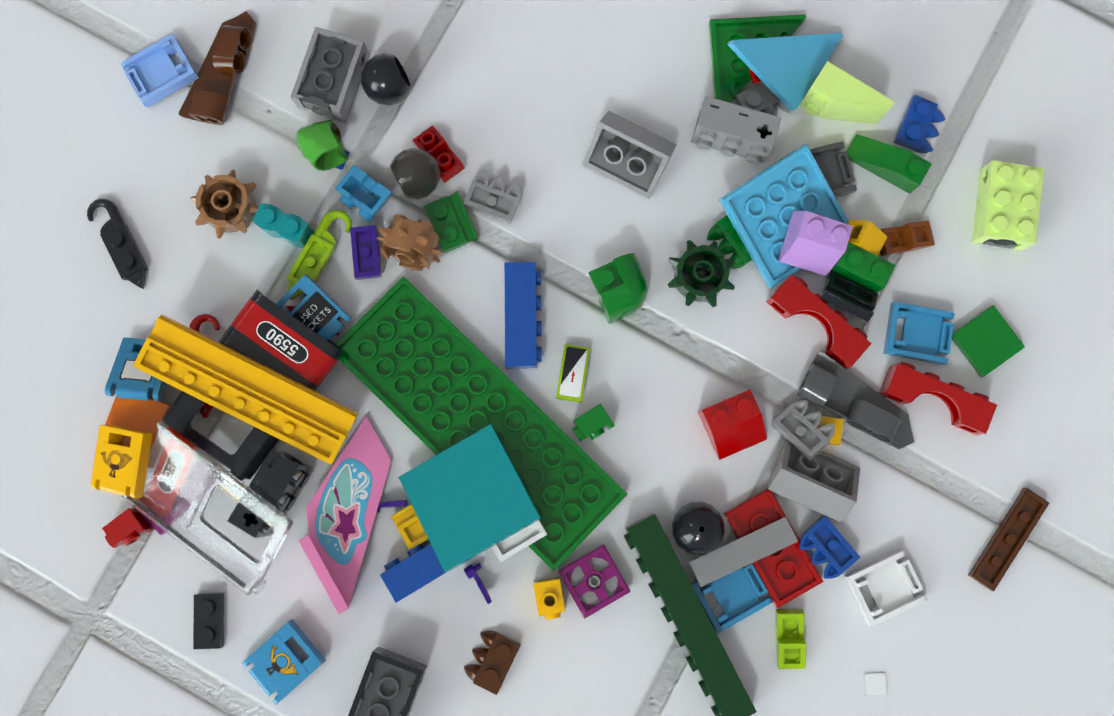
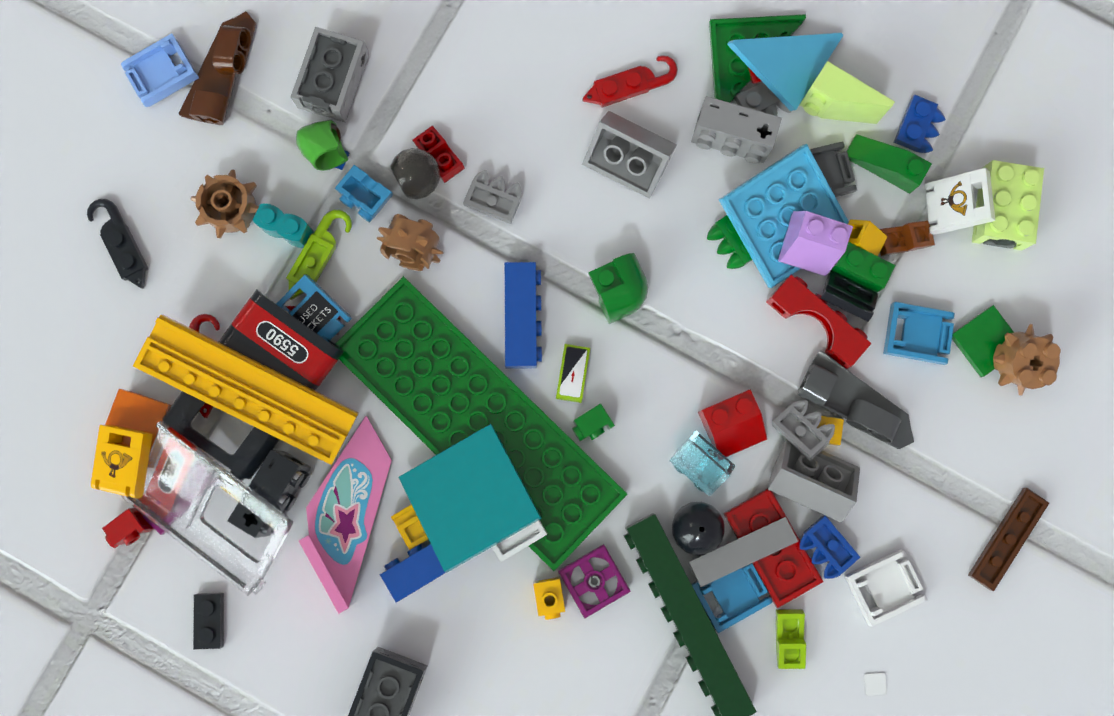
dark azure container [105,337,167,401] -> none
dark azure container [242,620,326,705] -> none
dark purple plate [350,225,382,280] -> none
black helmet [361,53,411,106] -> none
dark purple piece [376,500,408,513] -> none
green plate [424,191,478,254] -> none
dark purple piece [464,563,492,604] -> none
reddish brown plate [464,630,521,695] -> none
dark green brick [667,240,736,307] -> none
red arch [879,362,997,435] -> none
none -> red plate [582,55,678,108]
none -> clear light blue brick [669,430,736,497]
none -> white container [925,168,995,235]
none -> medium nougat brick [993,324,1061,396]

